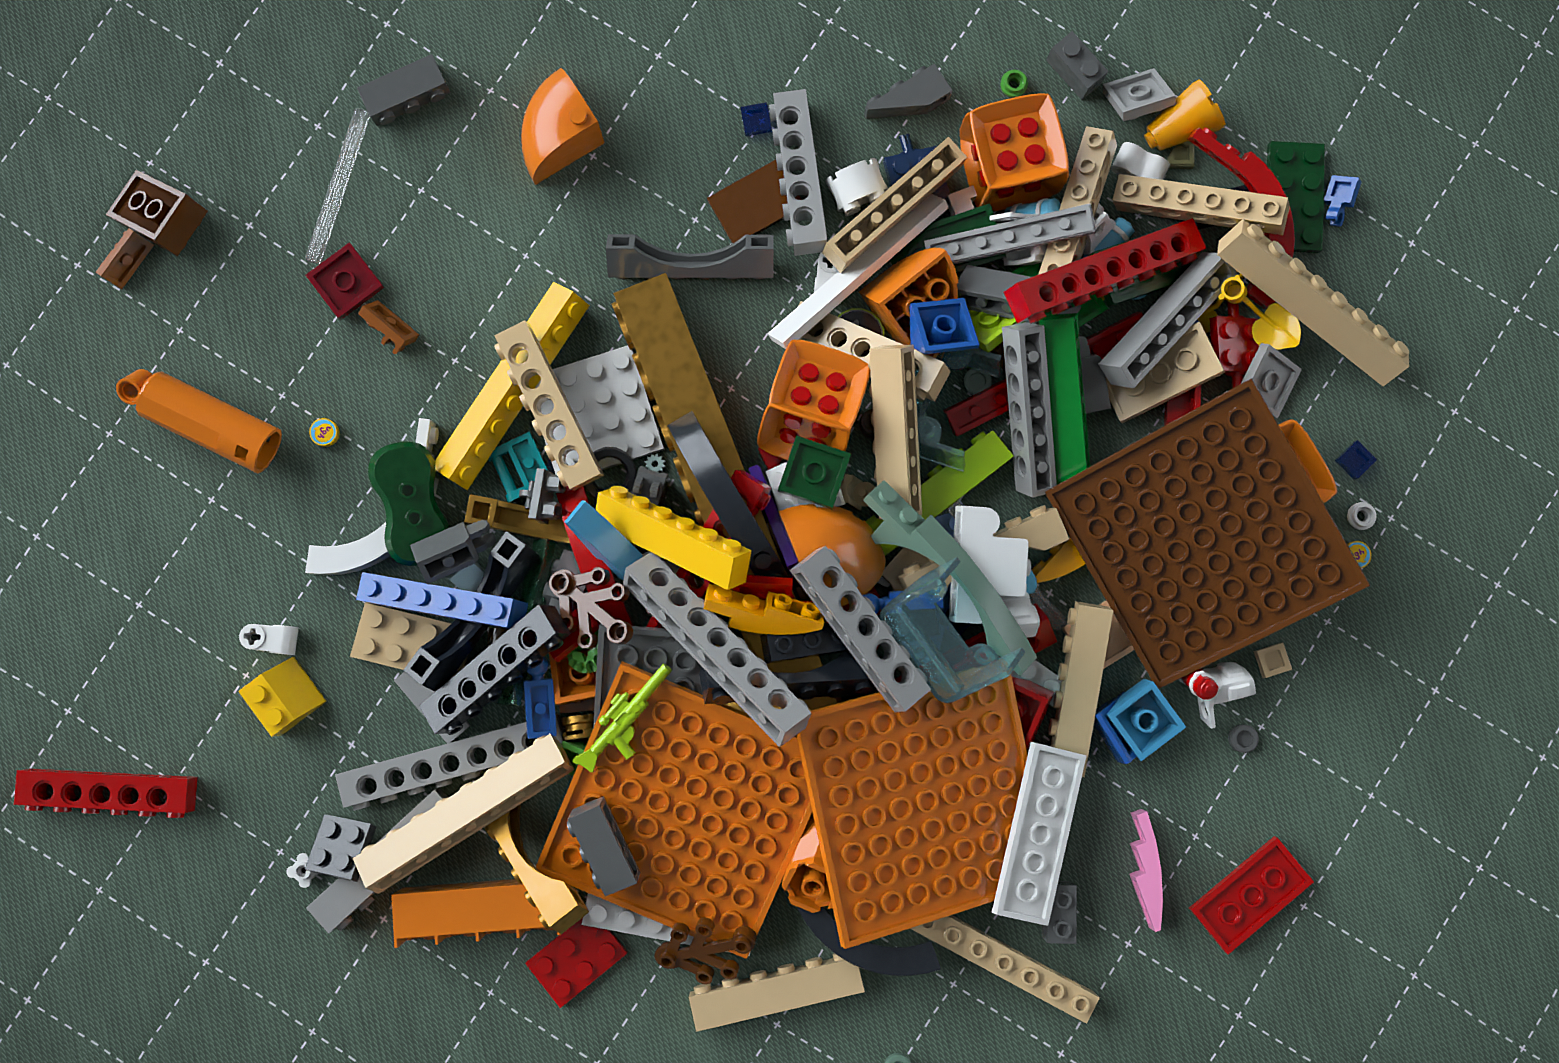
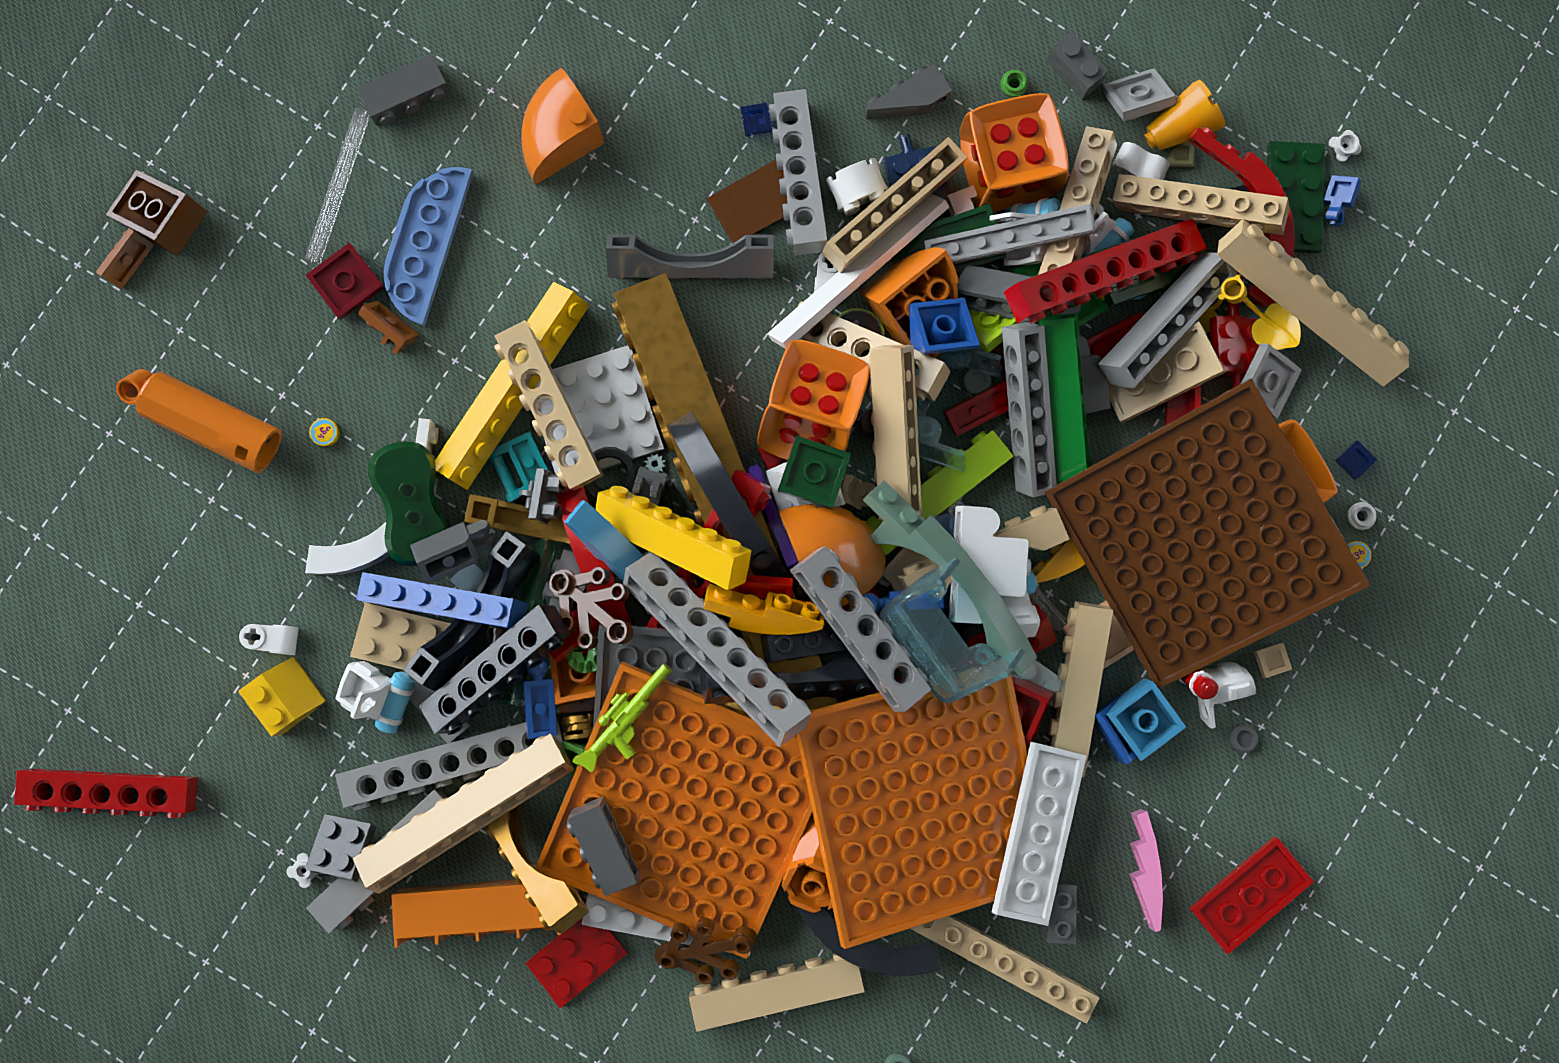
none -> white piece [336,661,416,734]
none -> medium blue plate [384,167,474,327]
none -> white plate [1329,130,1362,162]

